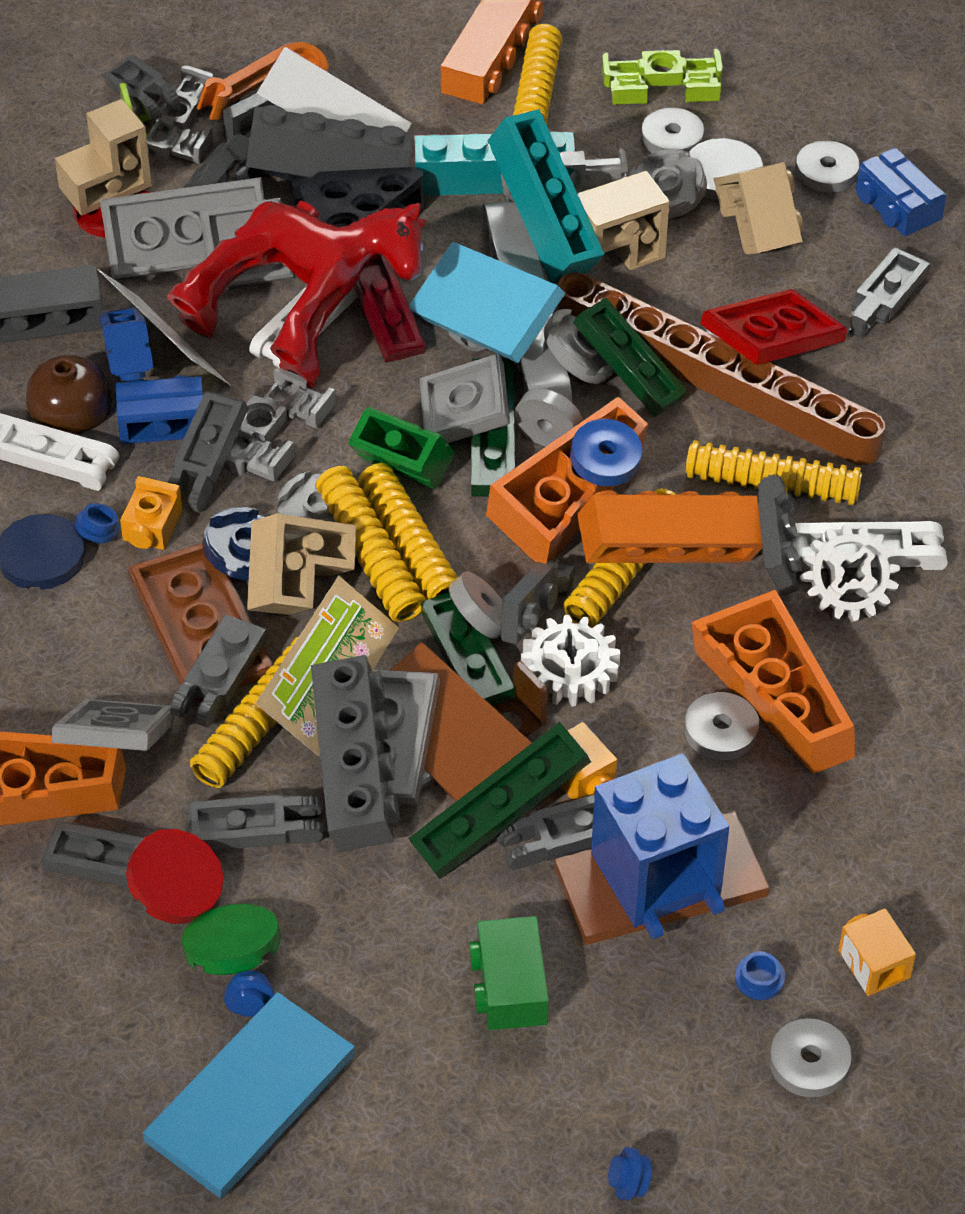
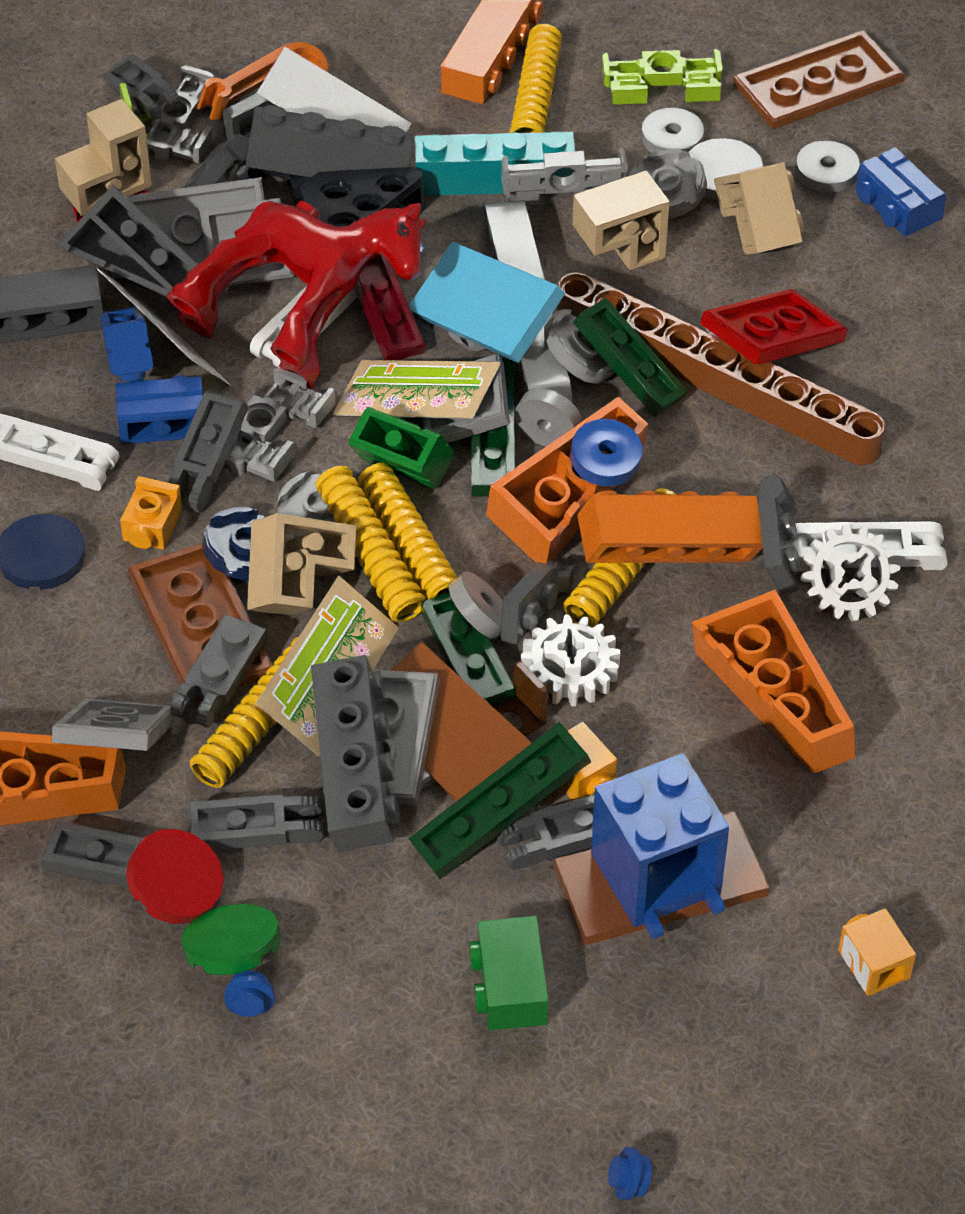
reddish brown cylinder [26,355,112,435] -> none
blue plate [75,503,120,543] -> none
dark azure tile [142,992,355,1199] -> none
teal brick [487,109,604,284] -> none
light grey piece [684,692,759,760] -> none
yellow piece [685,440,862,506] -> none
blue plate [735,951,785,1000] -> none
light grey piece [769,1018,852,1097] -> none
hinge [849,247,931,339] -> none
none -> dark grey wedge [56,185,198,297]
none -> sticker [332,360,501,419]
none -> dark orange tile [733,30,904,129]

